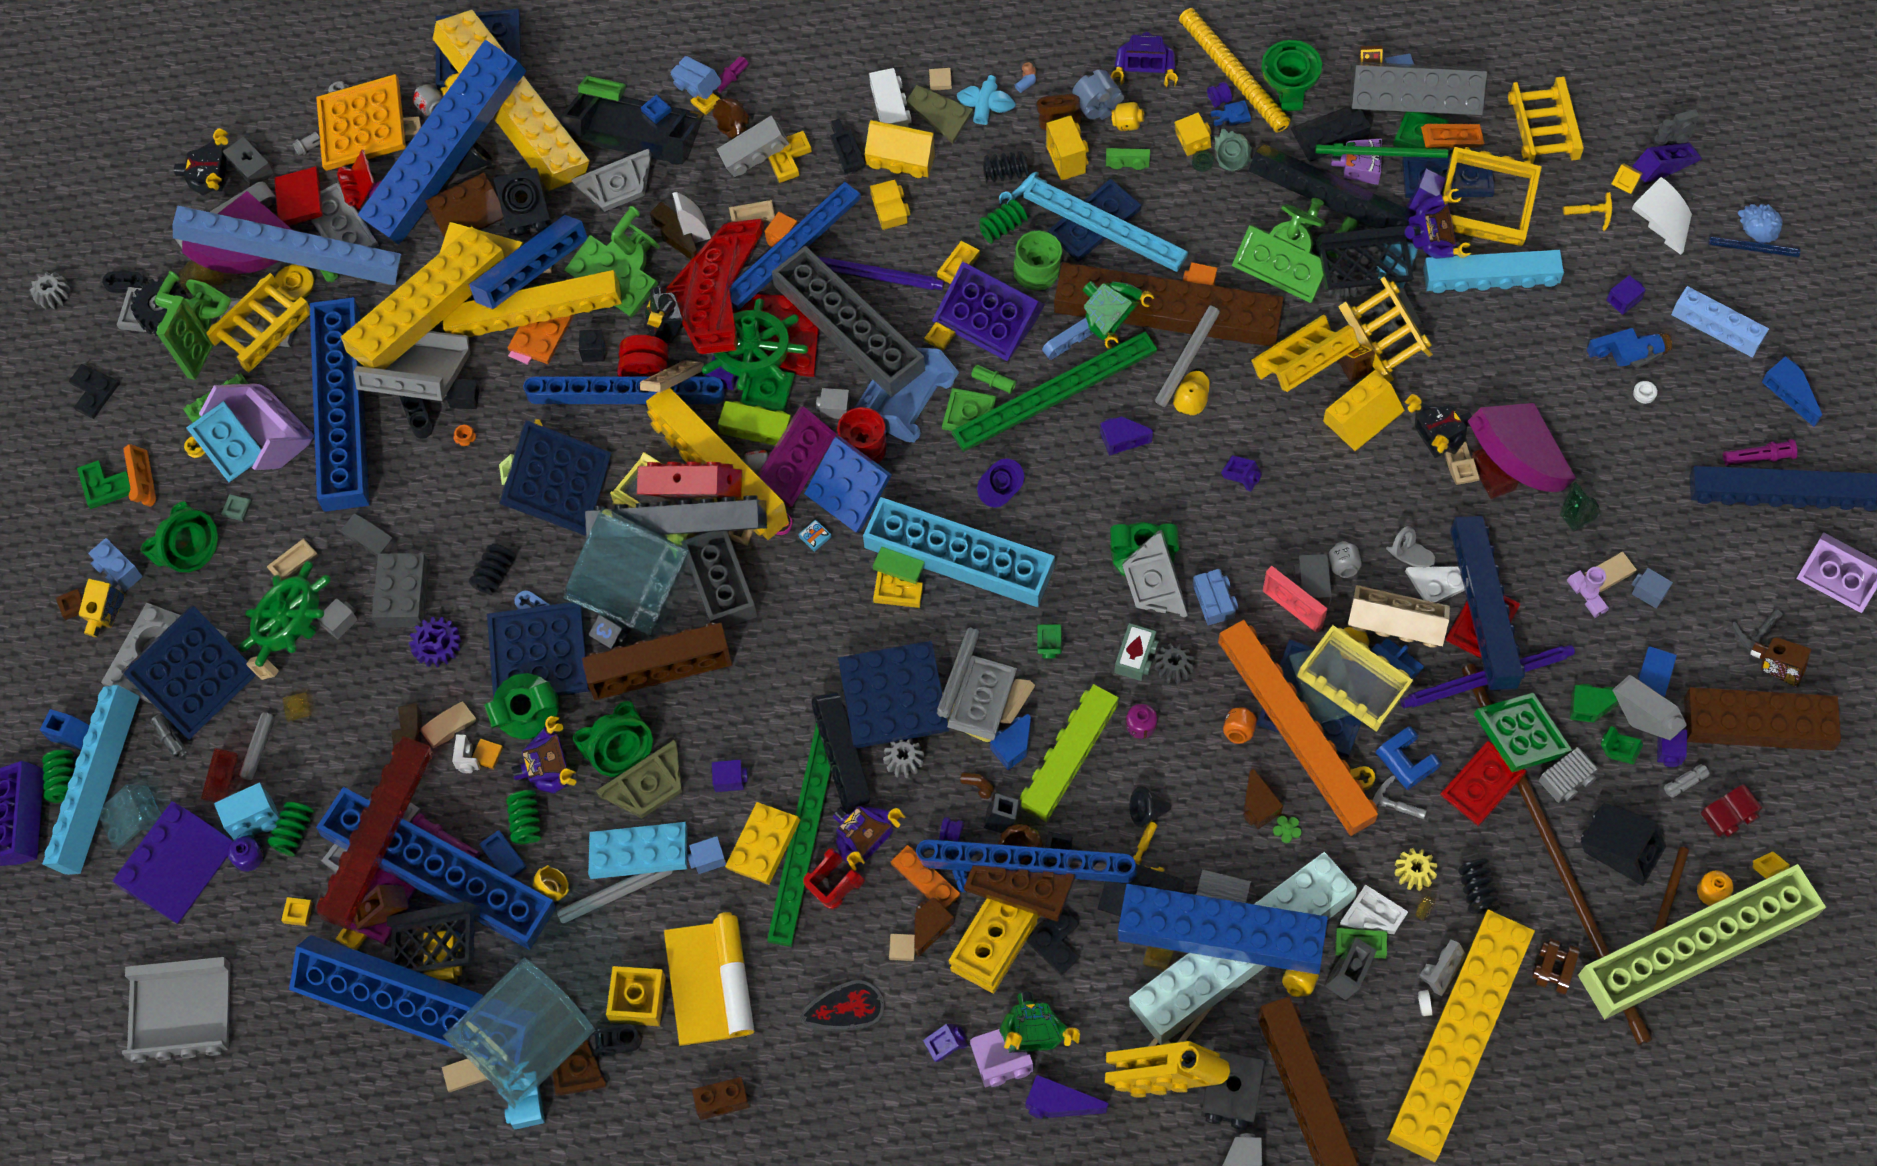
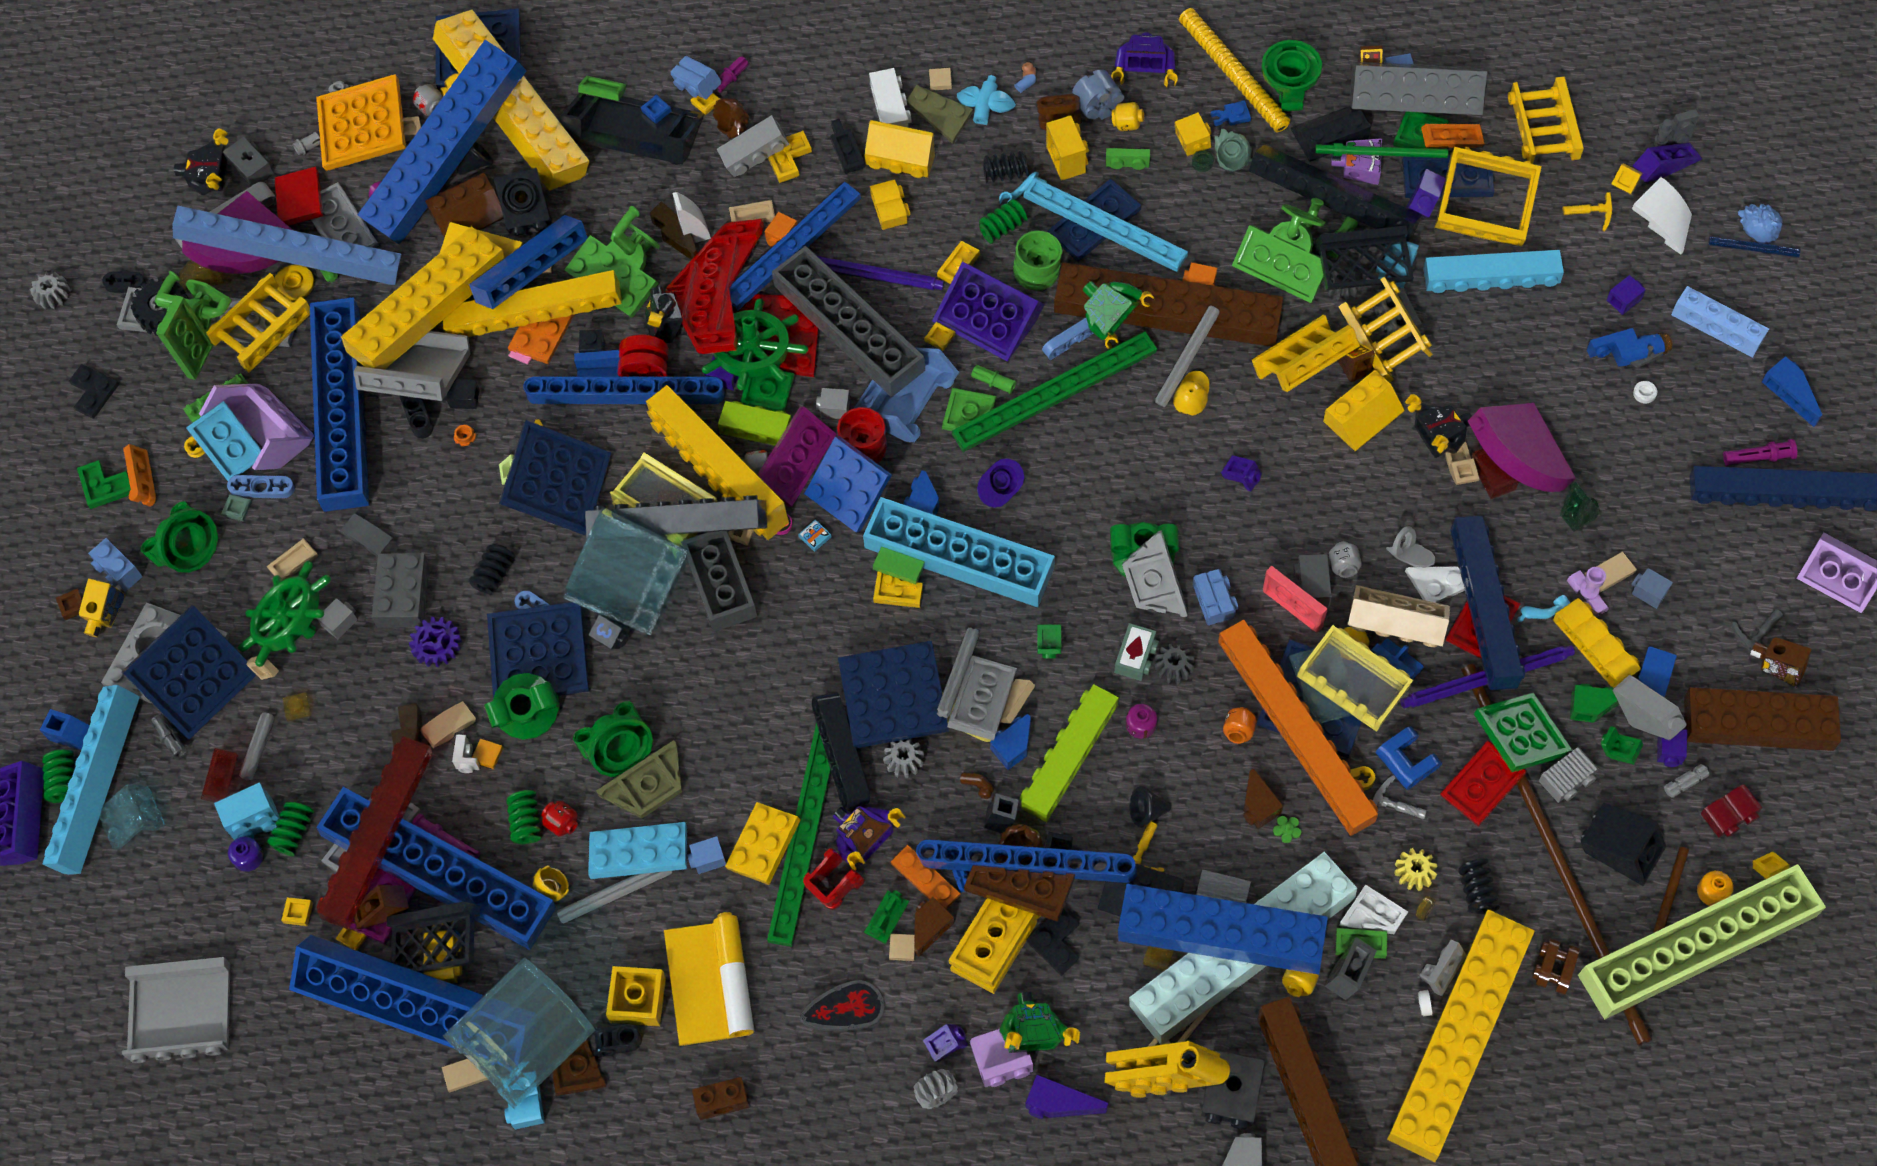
dark purple slope [112,801,233,924] -> none
red hinge [337,150,374,210] -> none
blue tile [479,830,527,878] -> none
torso [511,716,576,794] -> none
light grey wing [572,149,652,212] -> none
reddish brown brick [582,623,732,701] -> none
brick [637,462,742,498] -> none
tan tile [640,360,704,392] -> none
dark purple brick [712,760,748,792] -> none
dark purple wheel [939,817,964,842] -> none
dark purple slope [1100,417,1153,456] -> none
dark purple wheel [1207,81,1232,108] -> none
torso [1405,189,1471,259] -> none
none -> medium blue beam [227,475,295,498]
none -> red head [541,800,578,837]
none -> blue panel [574,350,620,377]
none -> green hinge [864,890,909,944]
none -> blue slope [903,470,939,515]
none -> light grey gear [914,1069,958,1109]
none -> medium azure piece [1517,595,1571,622]
none -> yellow brick [1553,598,1641,688]

